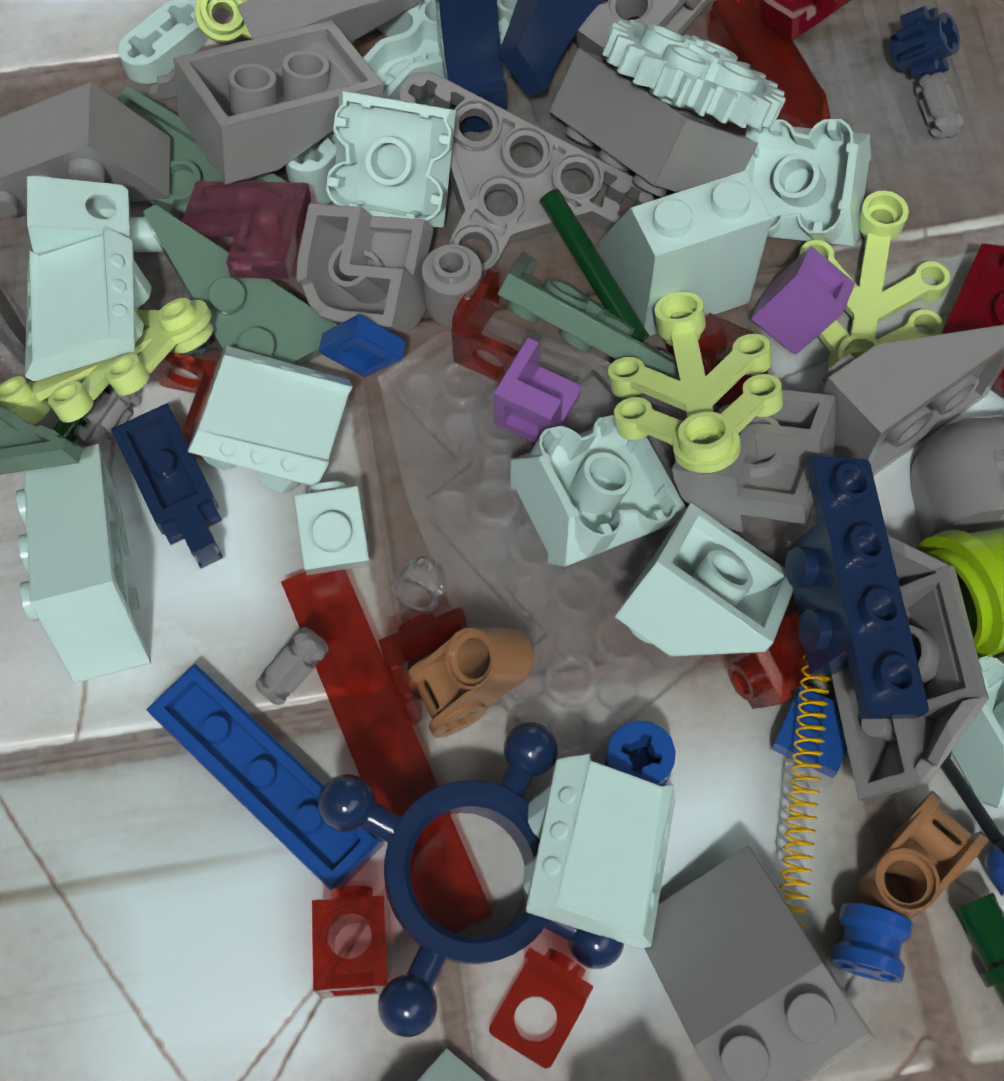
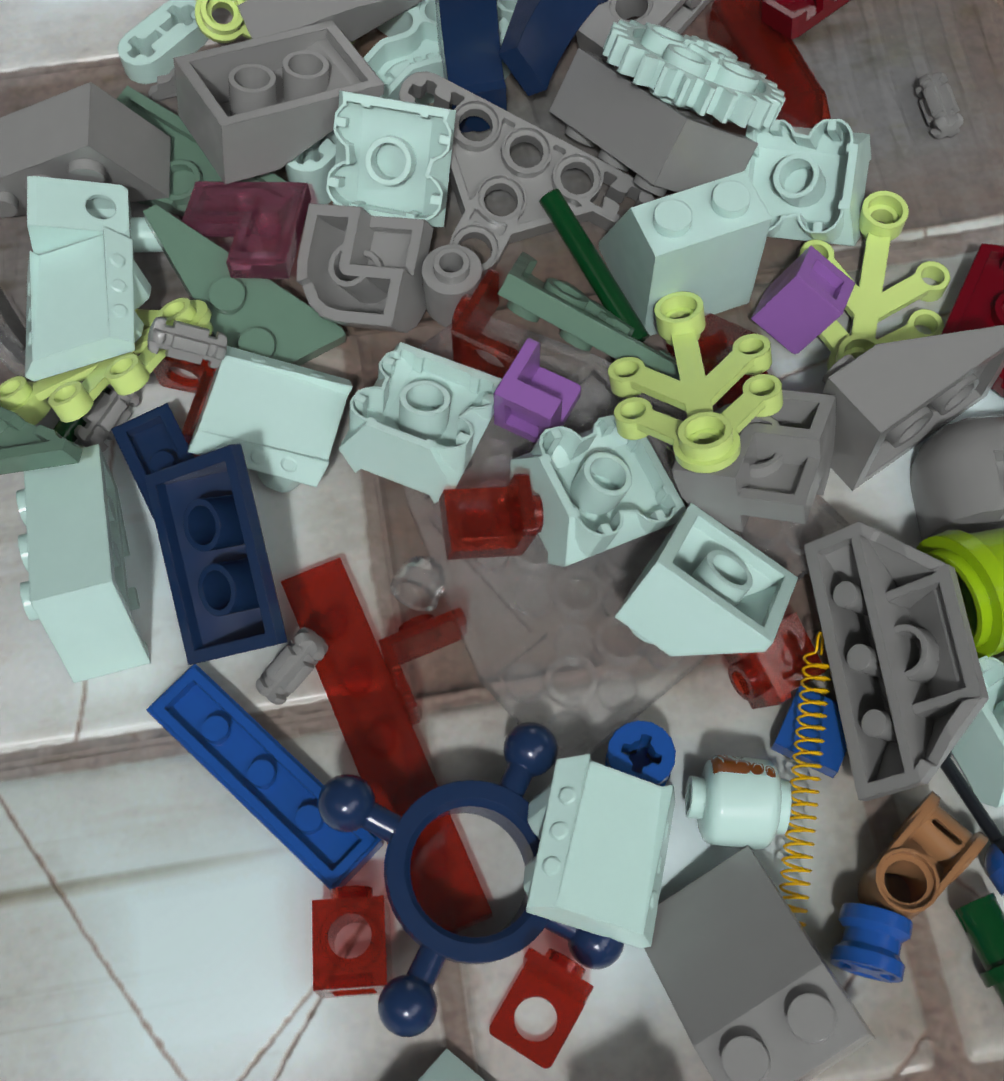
light aqua bracket [294,481,370,575] -> none
blue tile [318,314,406,378] -> none
medium nougat piece [404,627,534,738] -> none
dark blue bracket [785,456,929,719] -> none
dark blue gear [890,6,960,78] -> none
none -> dark blue slope [144,444,288,665]
none -> light grey piece [147,317,227,368]
none -> light aqua slope [339,342,502,504]
none -> clear red bracket [439,473,544,560]
none -> light aqua head [685,755,792,850]

